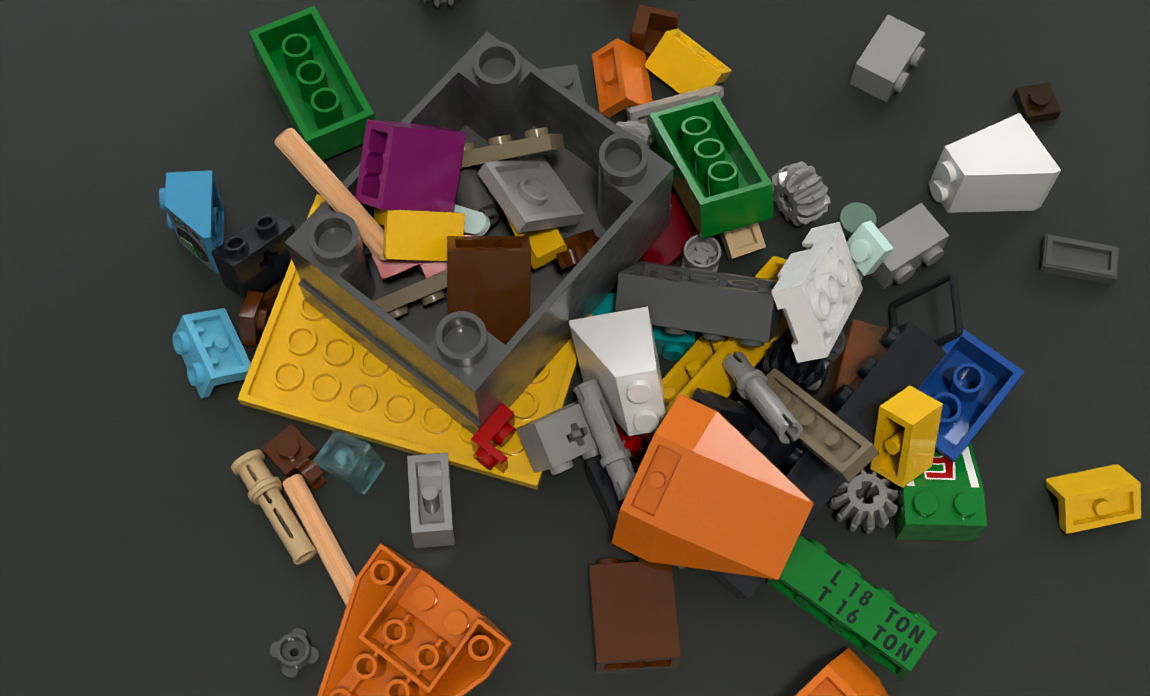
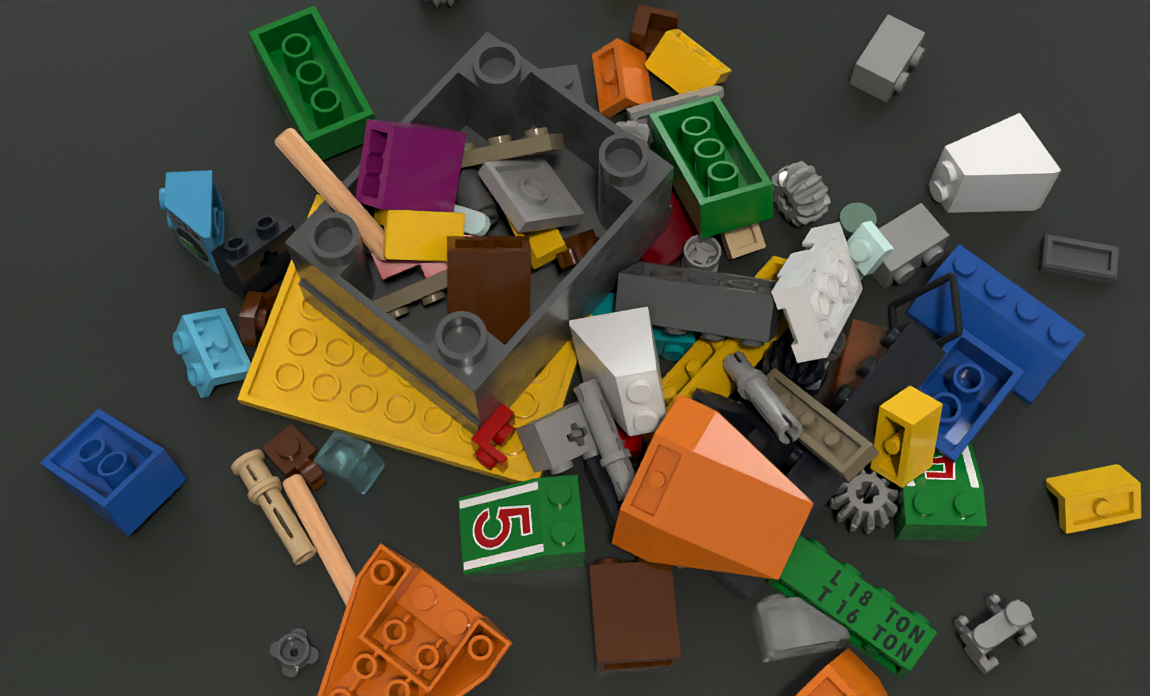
light grey brick [407,453,455,548] -> none
dark brown plate [1013,82,1061,124] -> none
none -> blue slope [40,408,187,537]
none -> green slope [458,475,585,577]
none -> clear slope [752,594,850,662]
none -> blue slope [906,244,1086,406]
none -> light grey piece [954,594,1037,675]

